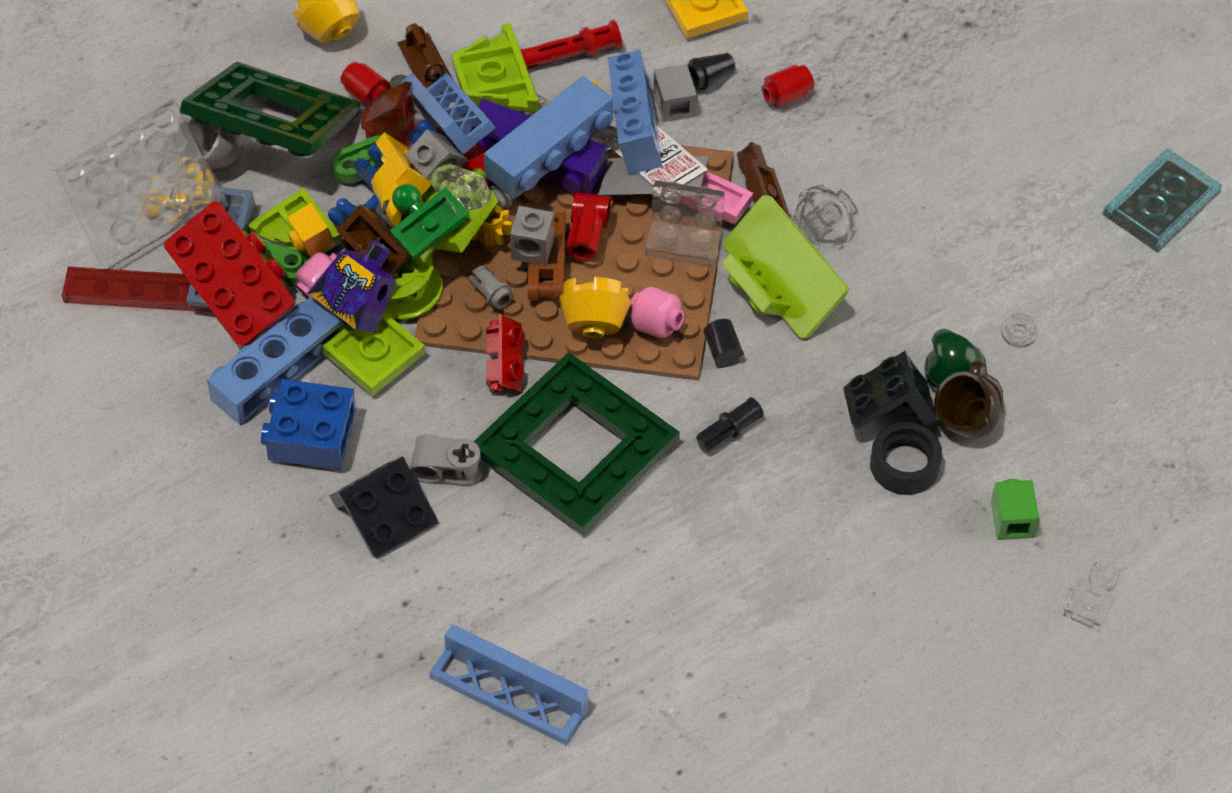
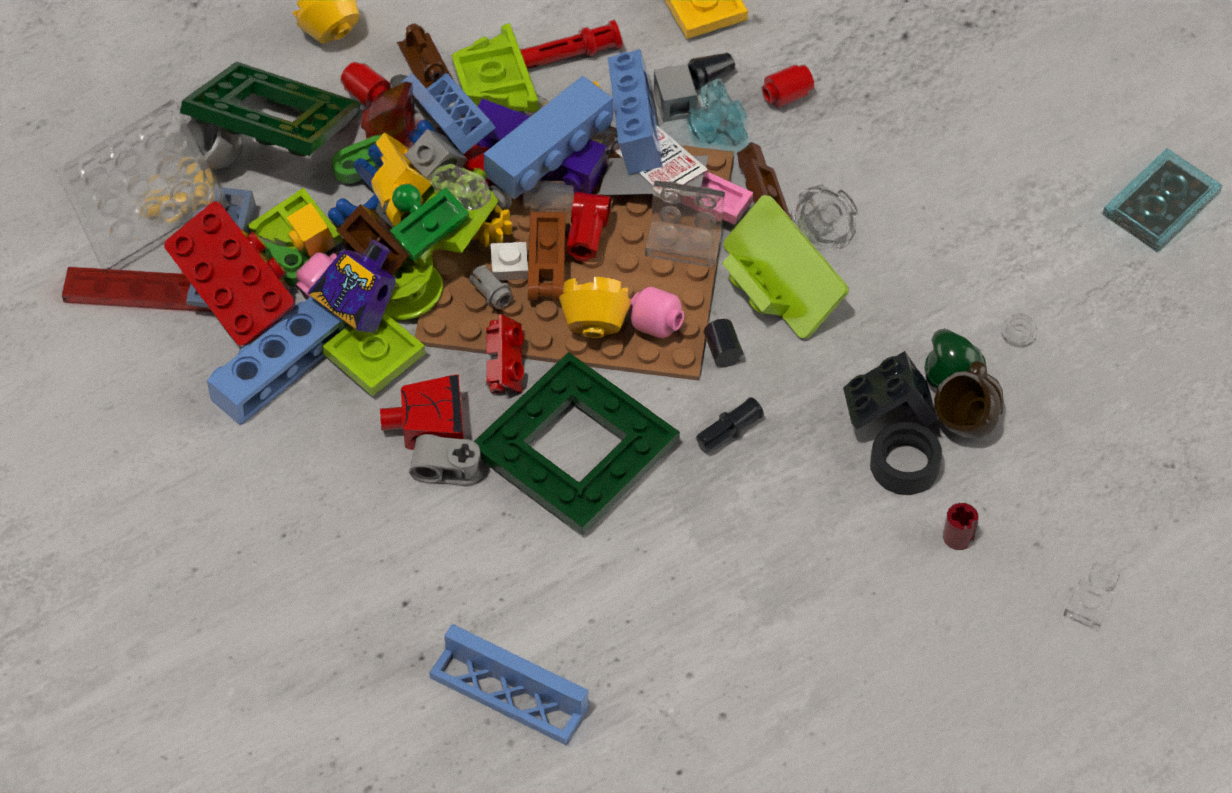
blue brick [261,379,356,470] -> none
black bracket [329,456,438,557] -> none
light grey brick [510,206,554,266] -> none
bright green brick [991,479,1039,540] -> none
none -> red torso [380,374,464,450]
none -> white plate [491,242,528,280]
none -> clear brick [523,180,574,213]
none -> clear light blue plate [687,78,748,146]
none -> dark red piece [943,503,979,550]

